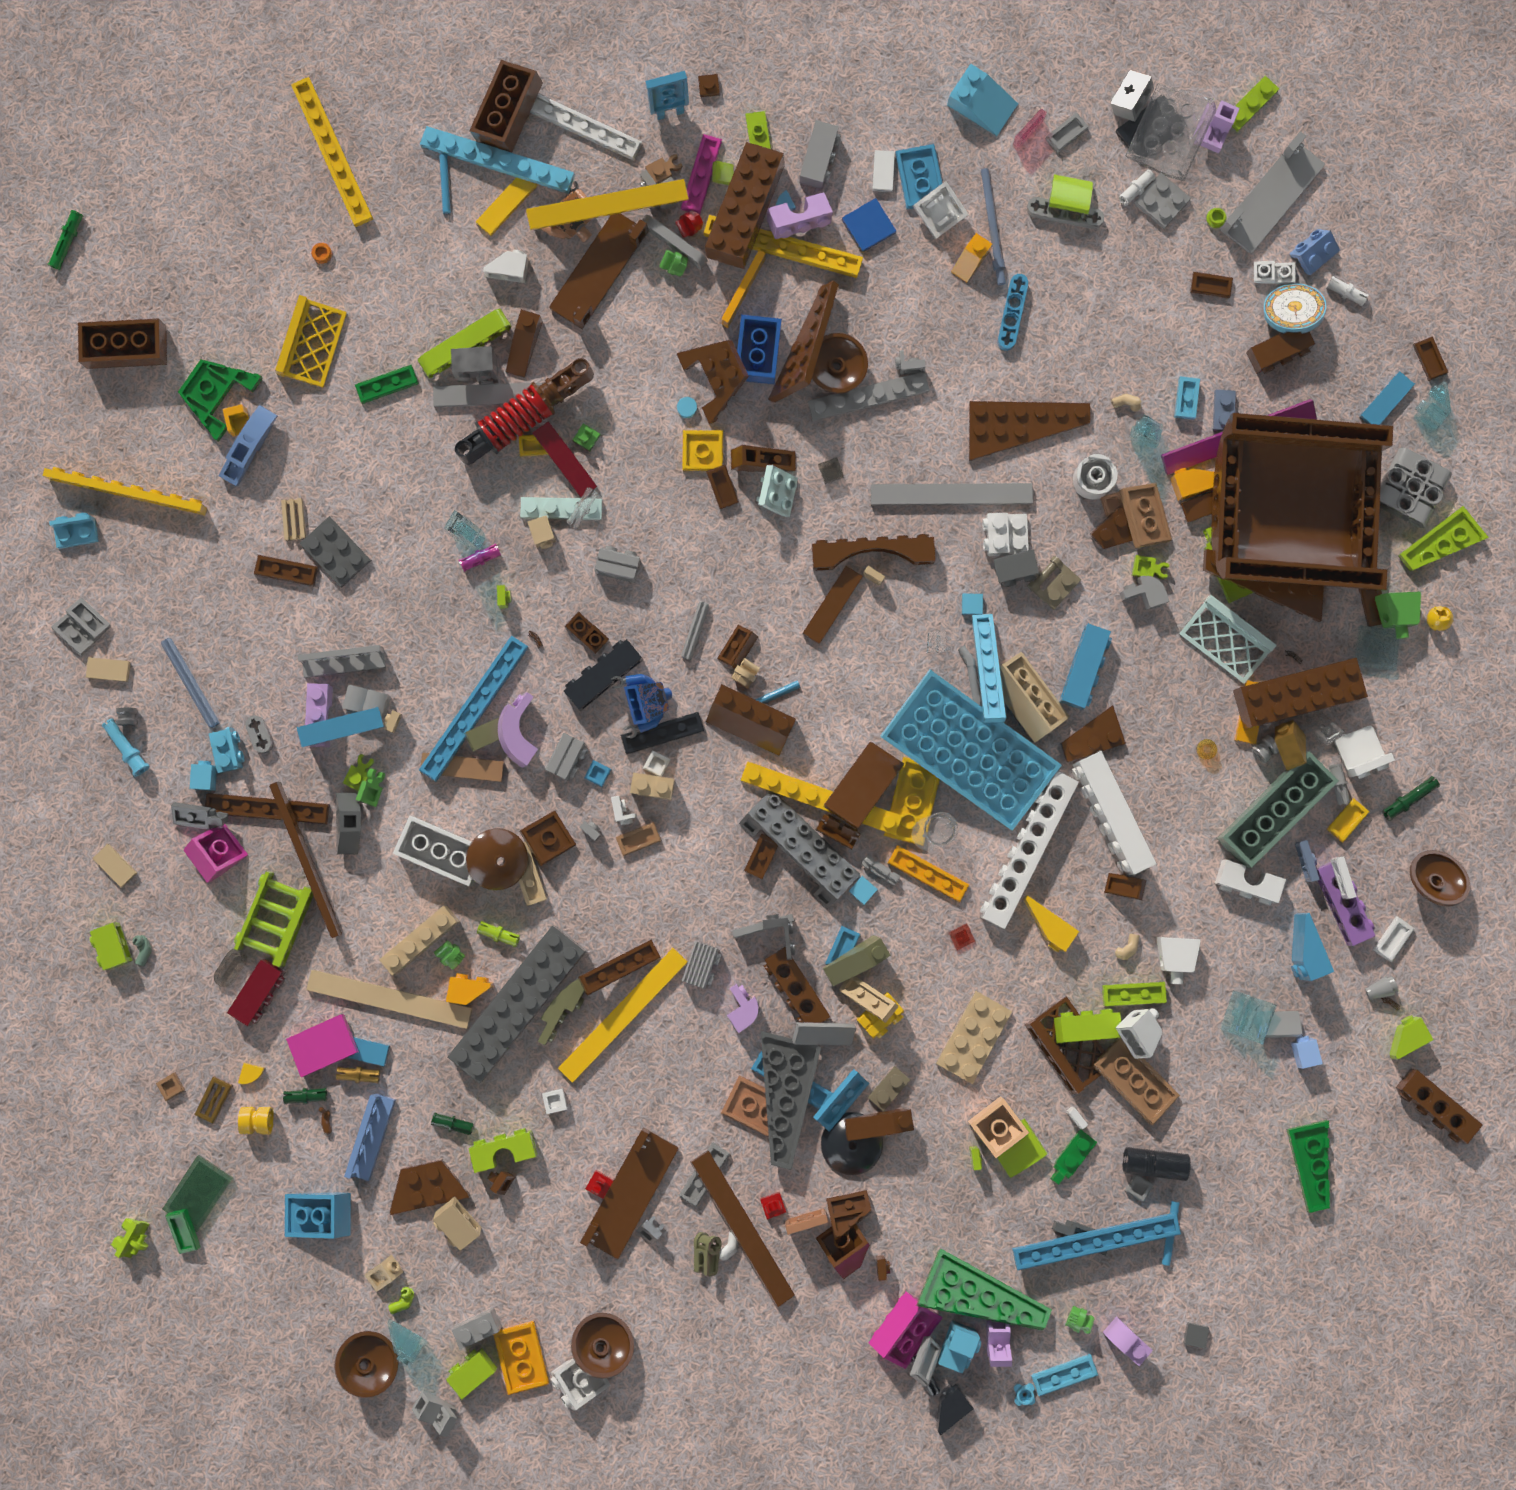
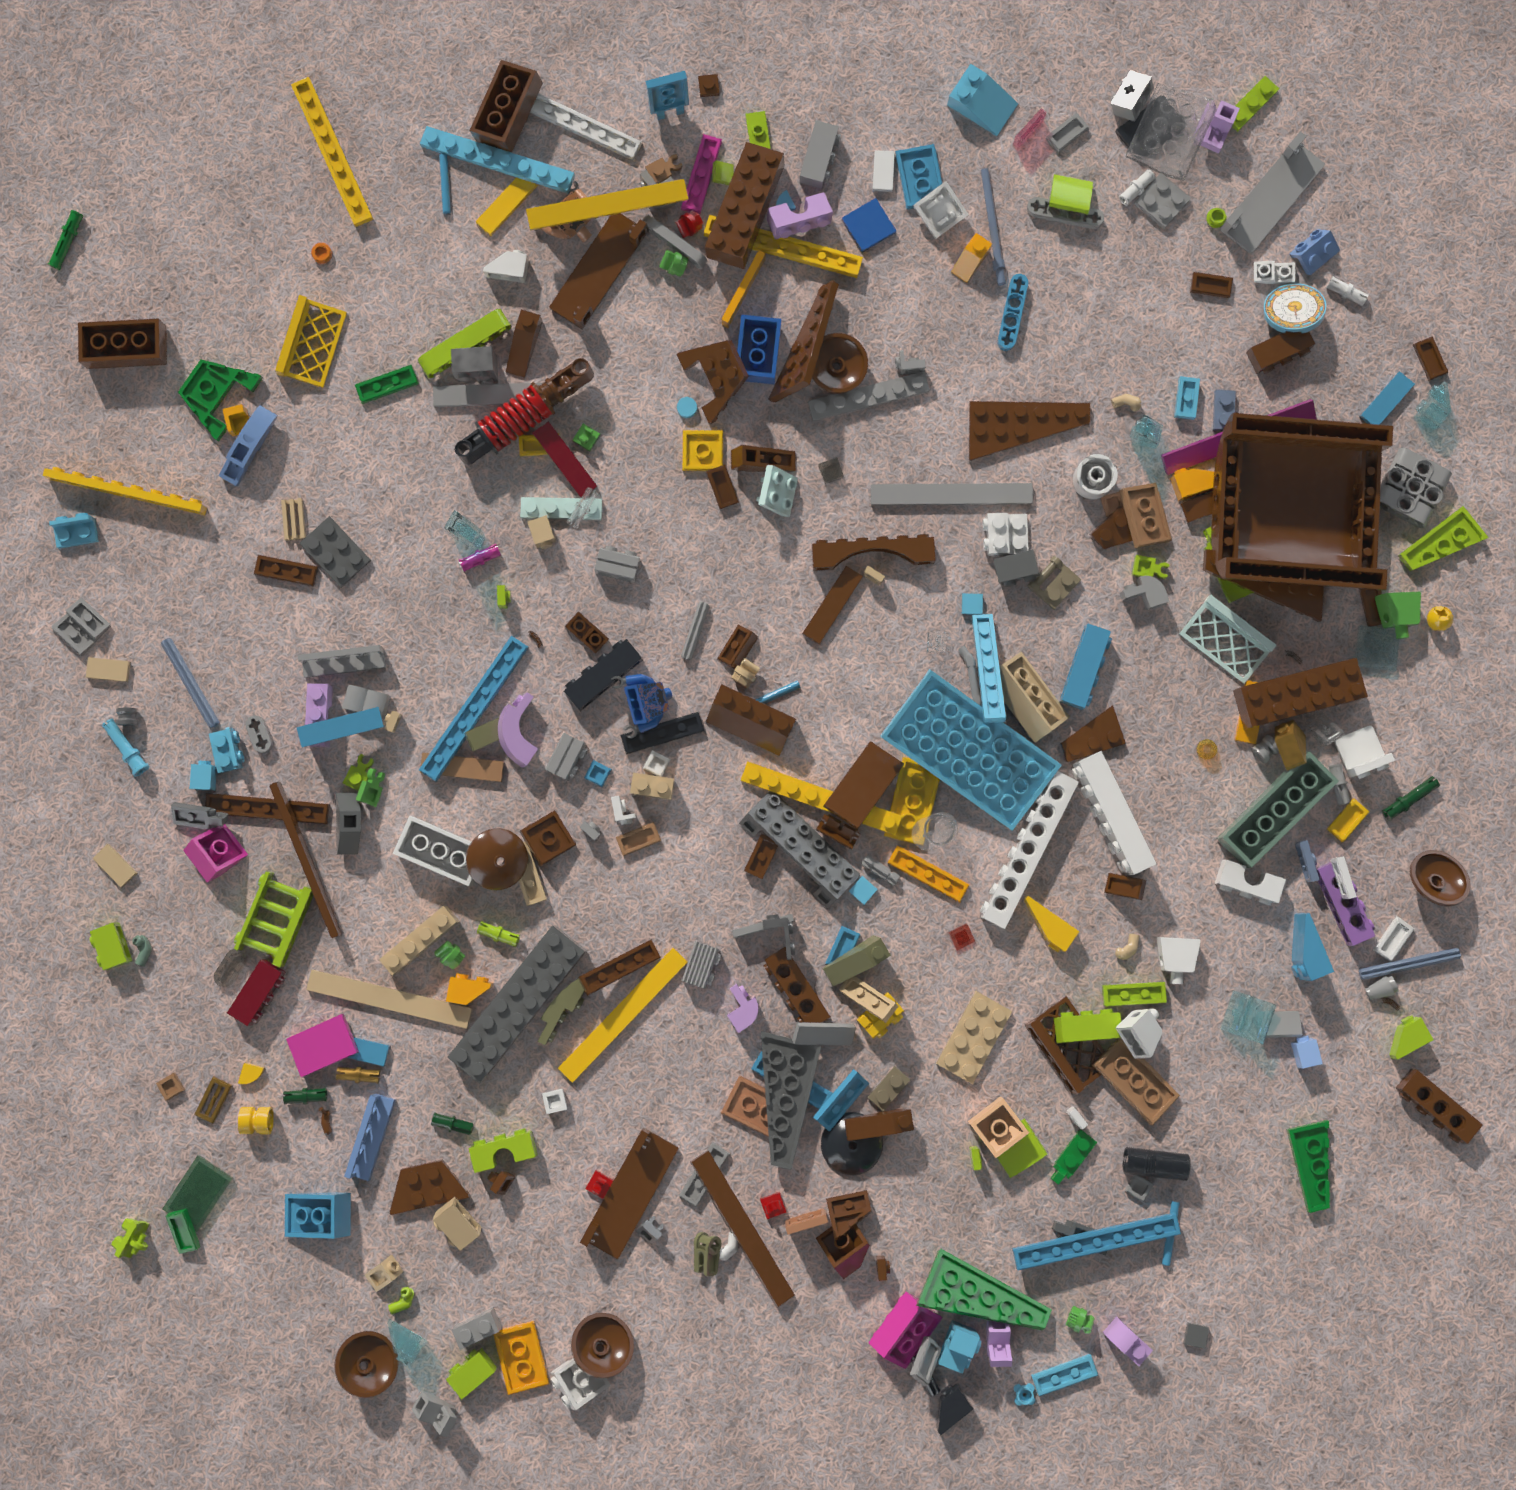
none -> sand blue axle [1359,948,1461,980]

